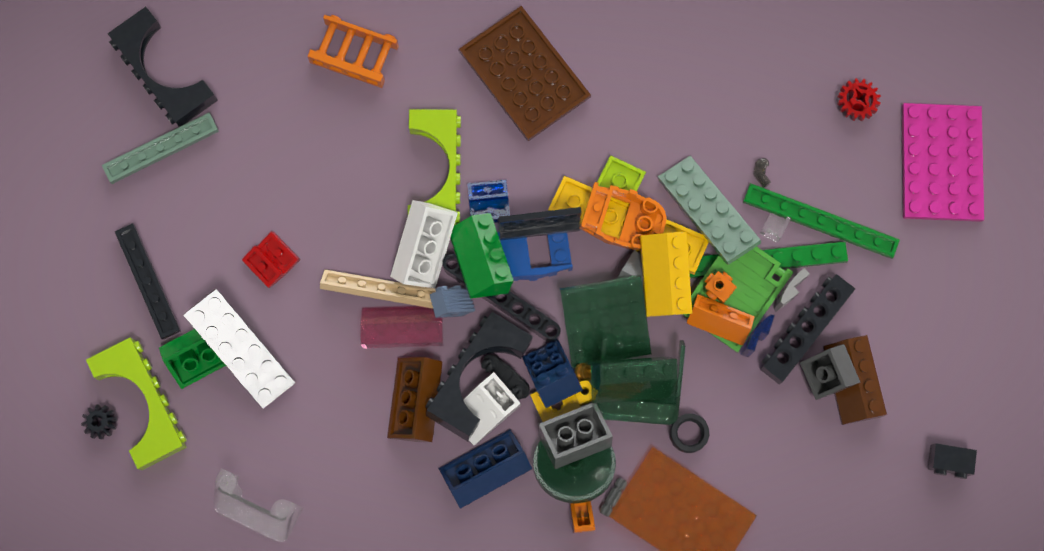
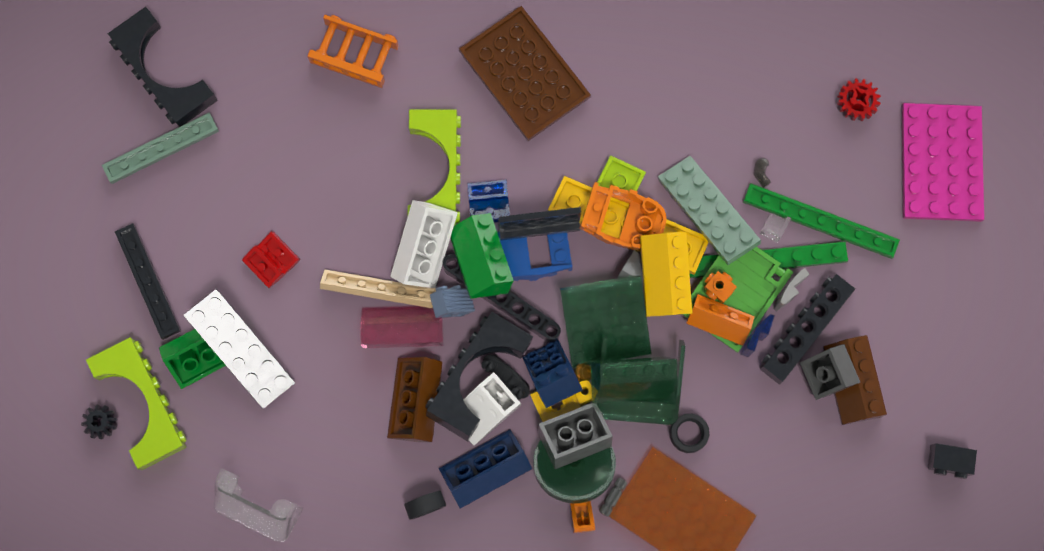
none -> black tyre [404,491,446,520]

